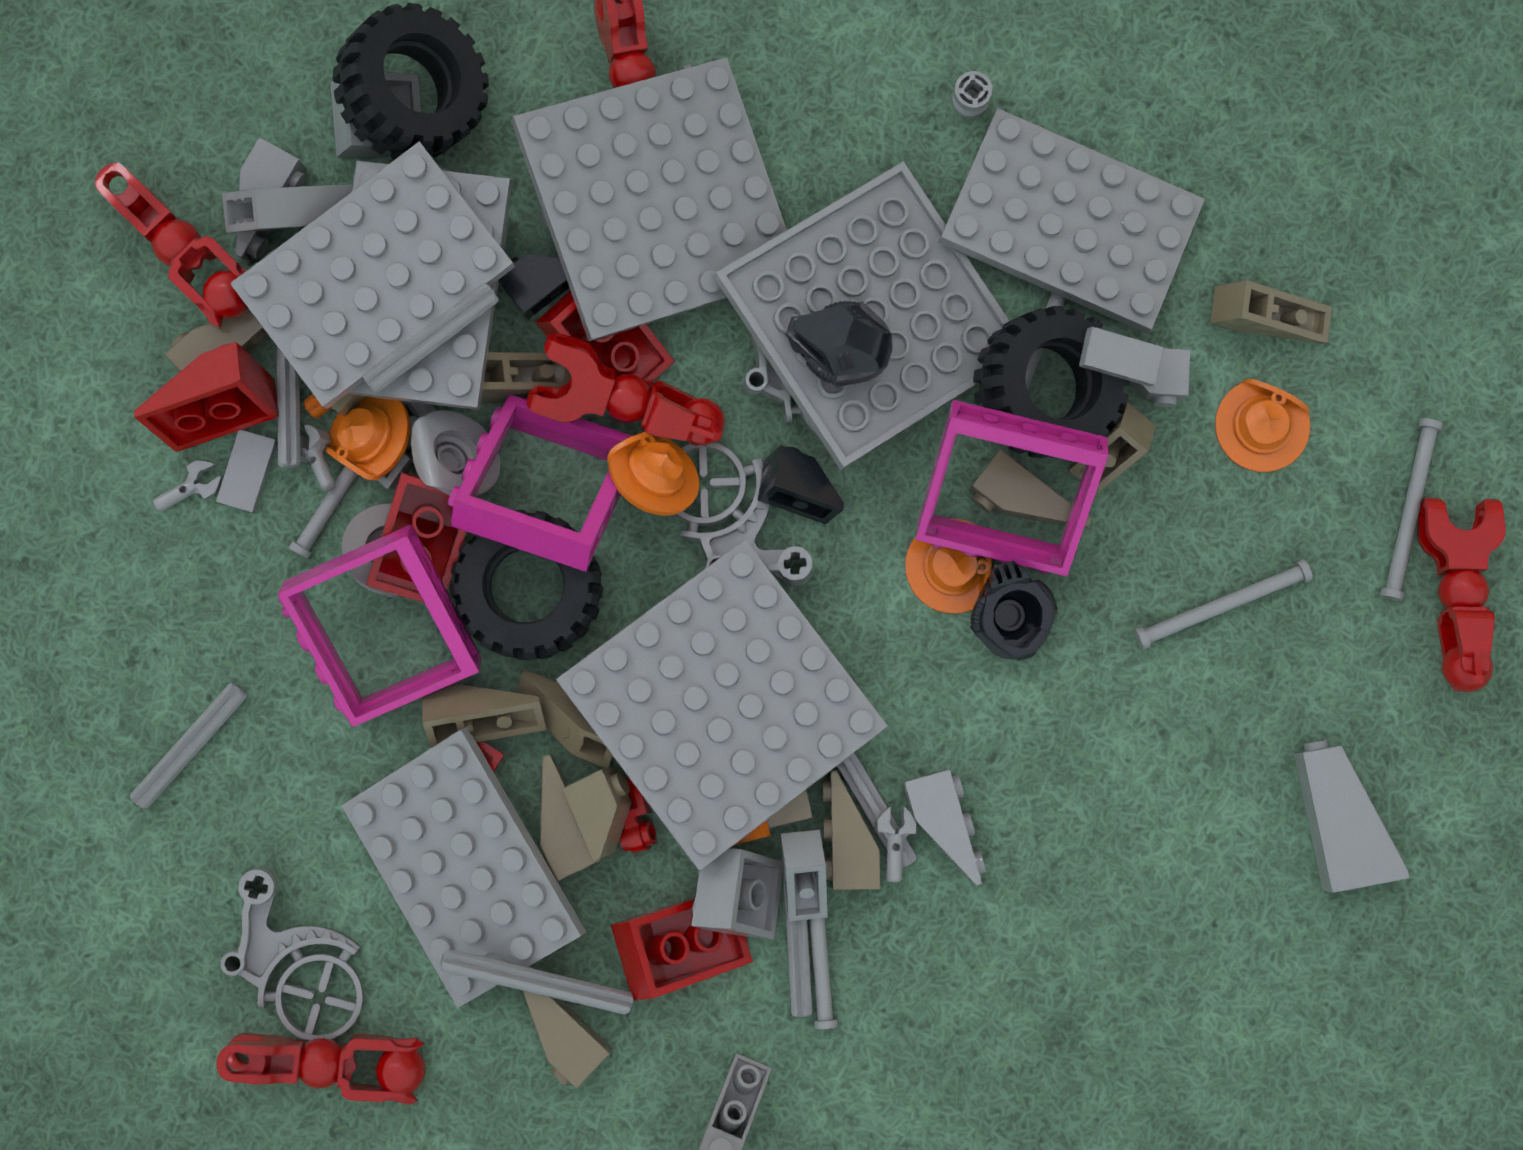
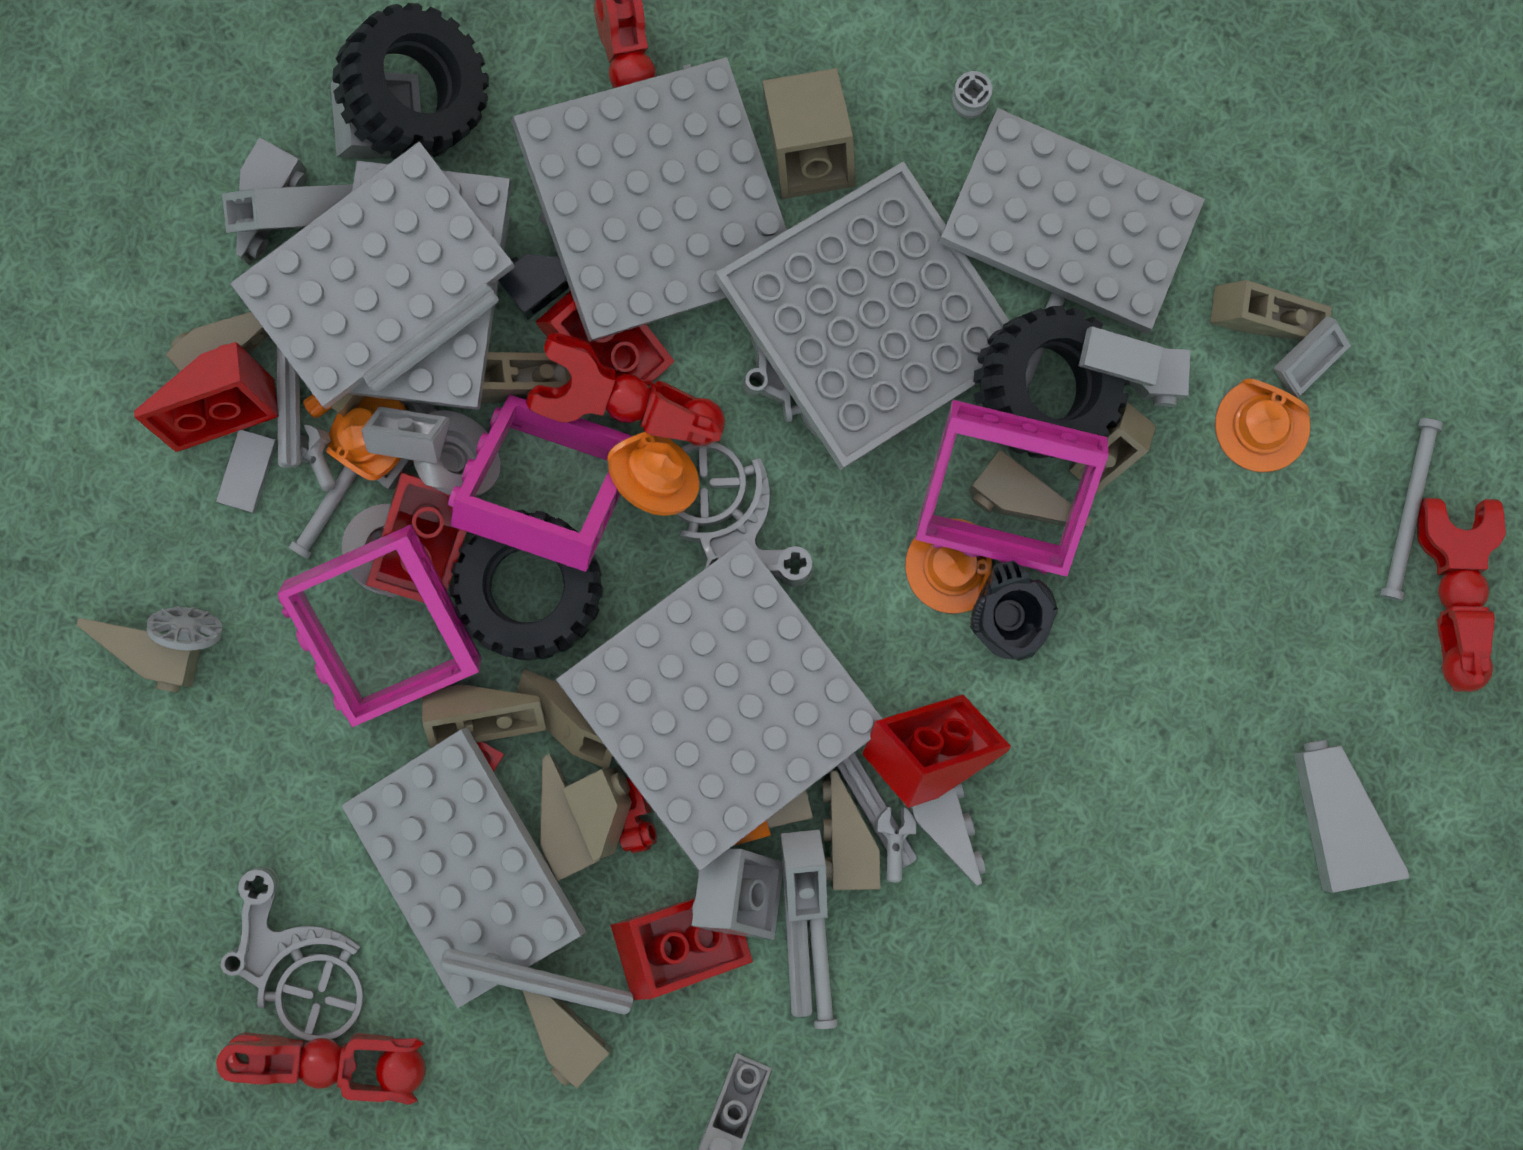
red piece [95,163,248,329] -> none
light grey axle [130,683,247,809] -> none
light grey bar [153,460,223,512] -> none
black slope [758,445,844,524] -> none
black helmet [786,301,893,387] -> none
light grey bar [1133,559,1313,650] -> none
none -> dark tan slope [77,618,200,693]
none -> light grey wheel [146,606,222,650]
none -> light grey slope [362,406,450,464]
none -> dark tan slope [762,68,856,199]
none -> red slope [862,694,1011,808]
none -> light grey tile [1273,316,1351,398]

